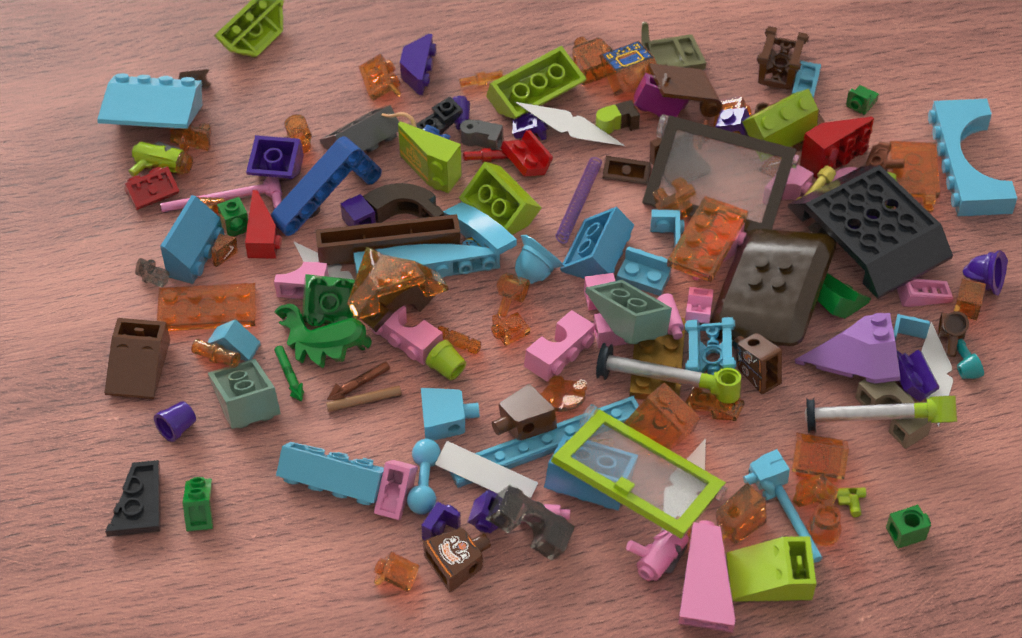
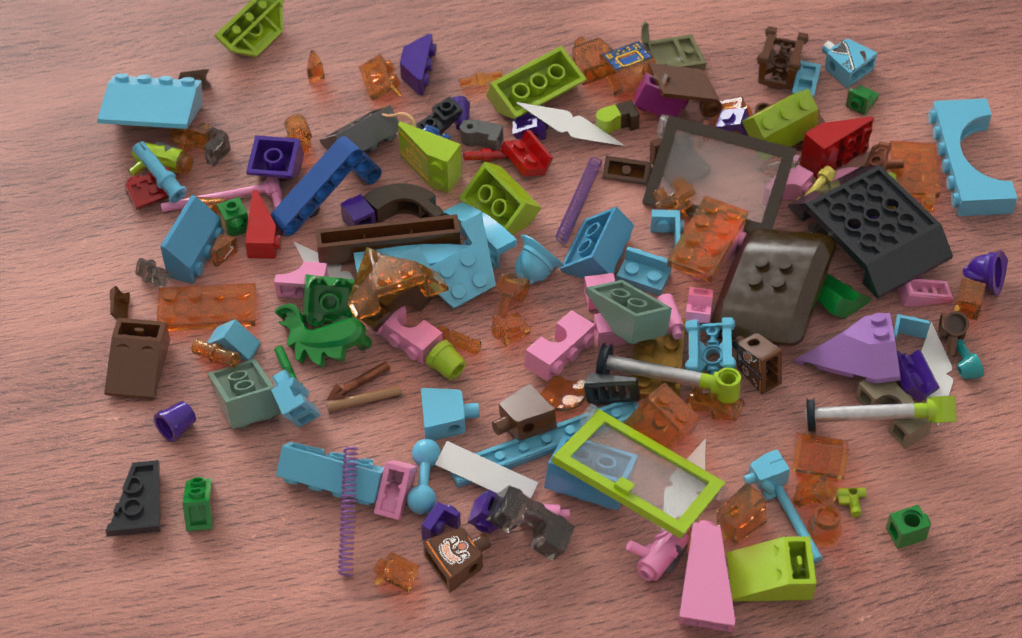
none -> reddish brown piece [110,286,130,320]
none -> medium azure pin [132,141,187,203]
none -> clear smoke bracket [204,126,231,166]
none -> medium azure hips [271,370,321,428]
none -> clear orange slope [307,50,325,84]
none -> medium lavender piece [338,446,359,577]
none -> medium azure wing [397,212,496,310]
none -> black slope [584,373,641,404]
none -> medium azure torso [822,39,877,89]

